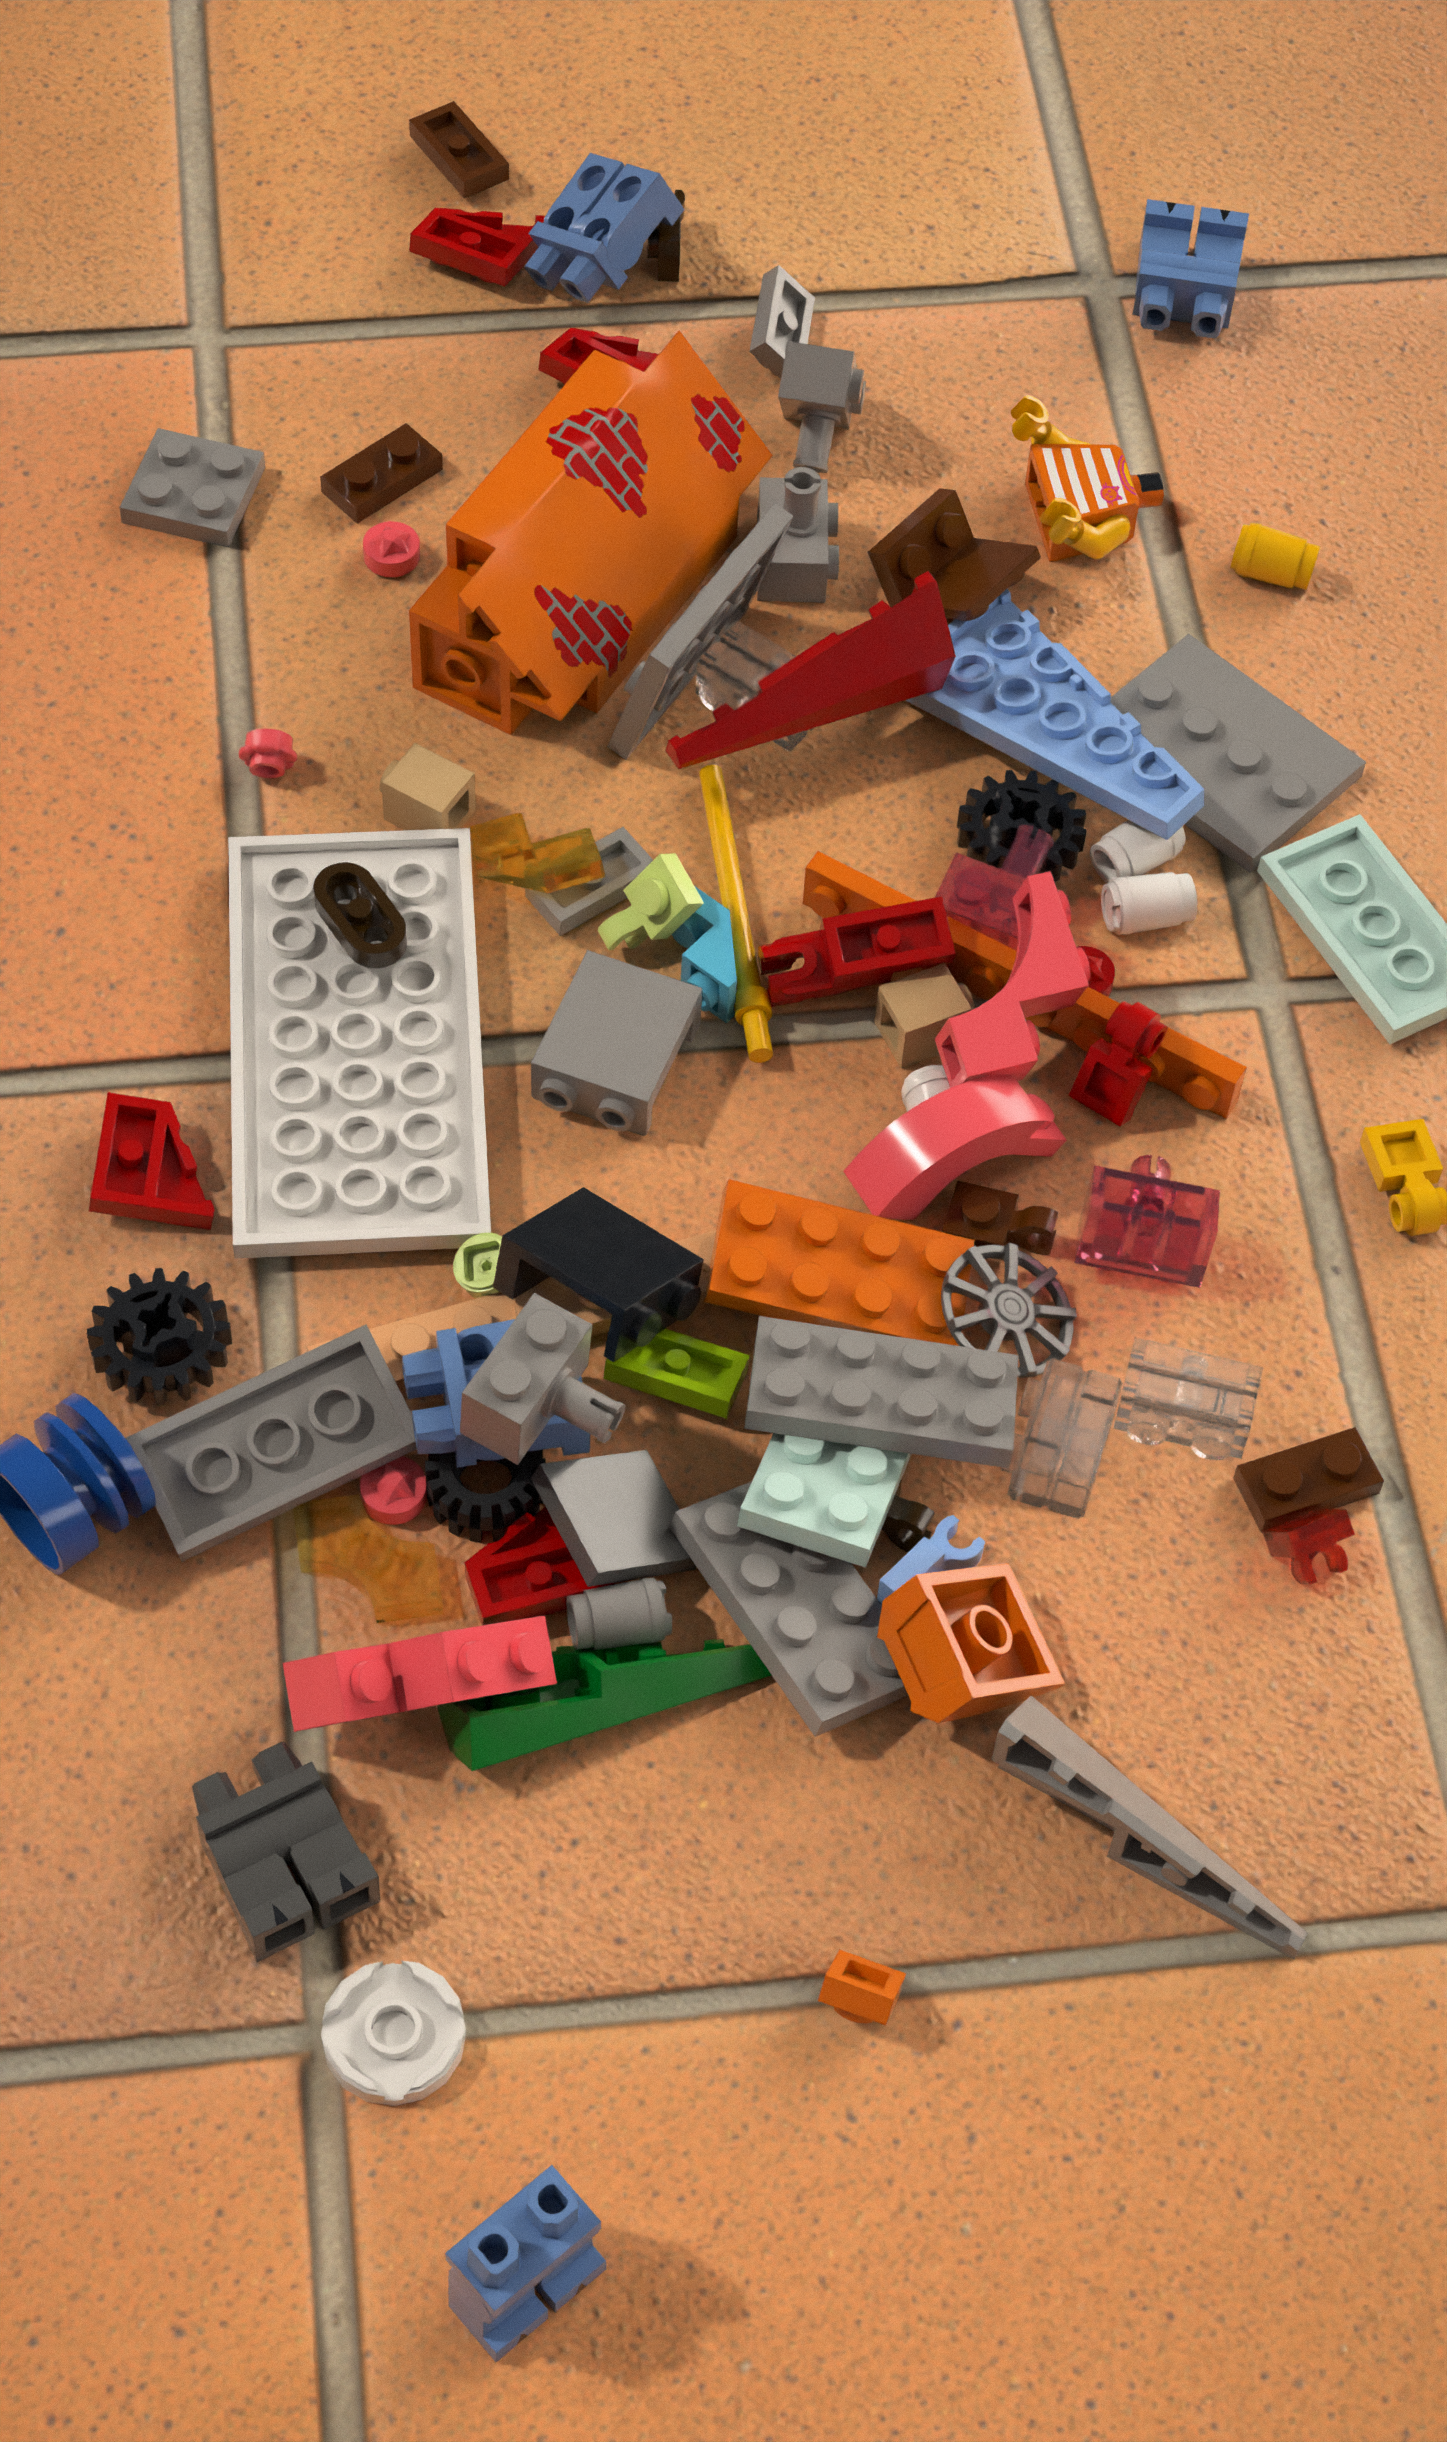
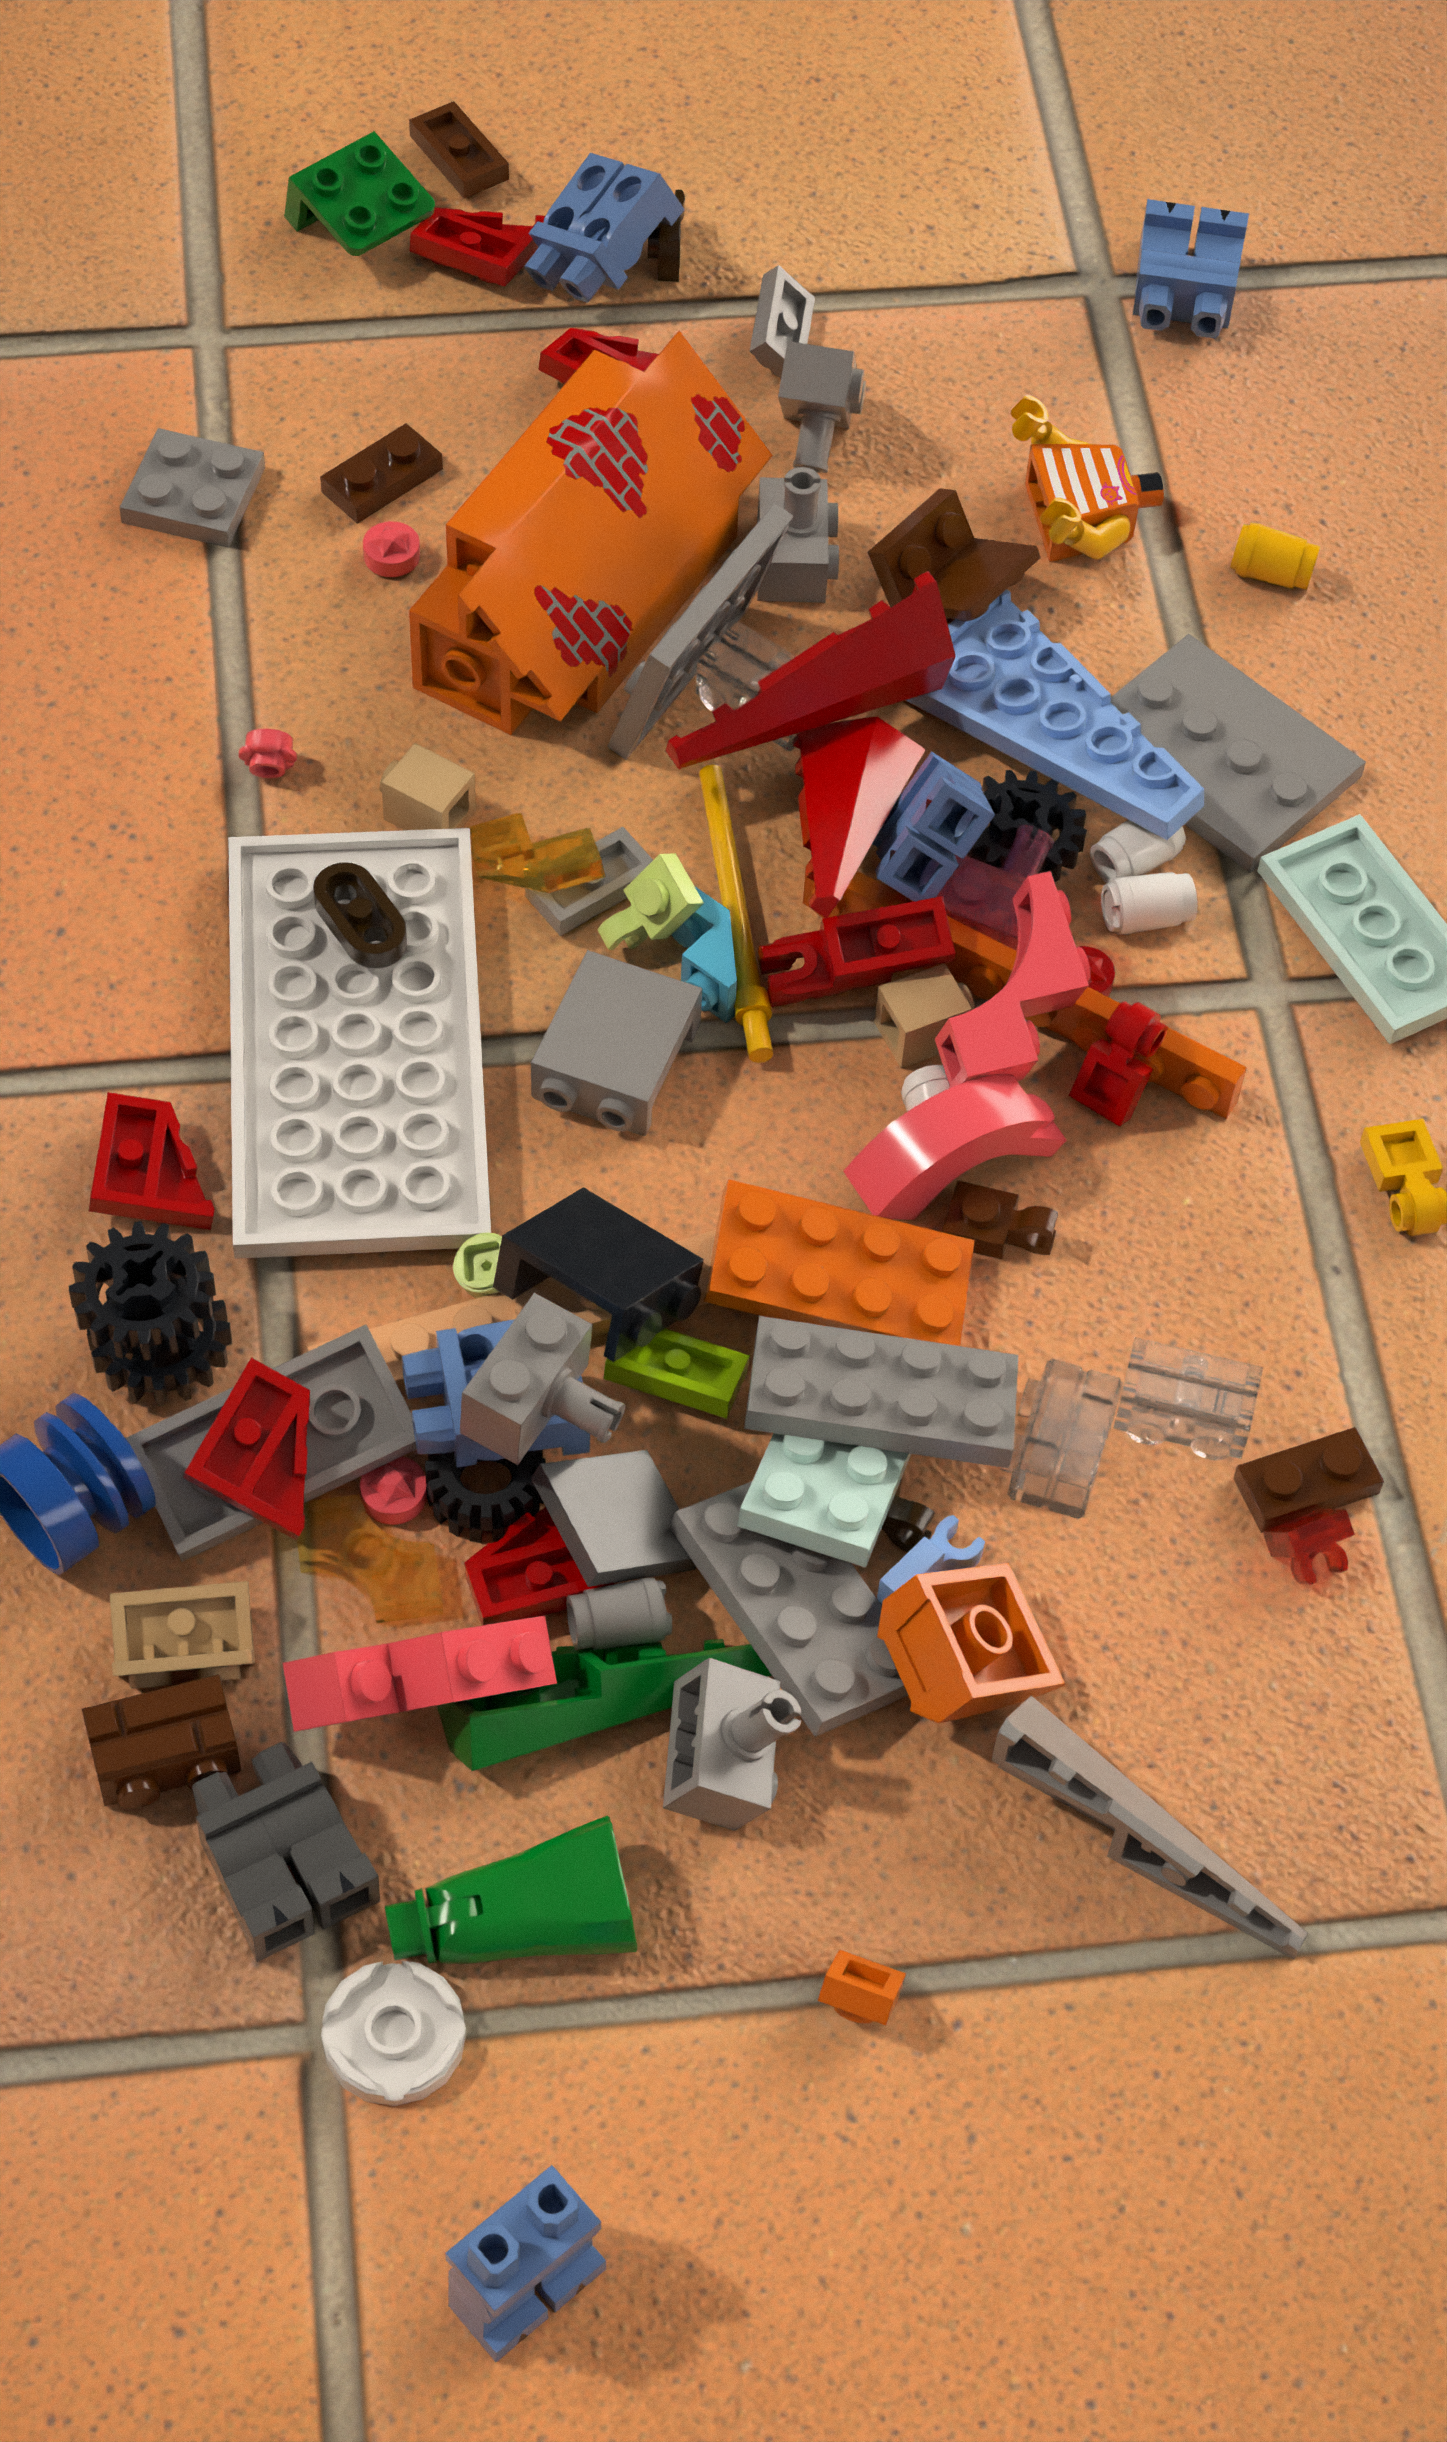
dark grey wheel [941,1243,1077,1378] -> none
clear pink brick [1075,1154,1220,1288] -> none
none -> black gear [69,1221,216,1360]
none -> reddish brown brick [82,1674,241,1809]
none -> tan bracket [110,1581,255,1689]
none -> red wing [183,1357,310,1541]
none -> green bracket [284,131,435,256]
none -> green piece [385,1816,638,1964]
none -> light grey brick [663,1658,802,1831]
none -> red wedge [792,716,926,919]
none -> medium blue hips [872,751,995,901]

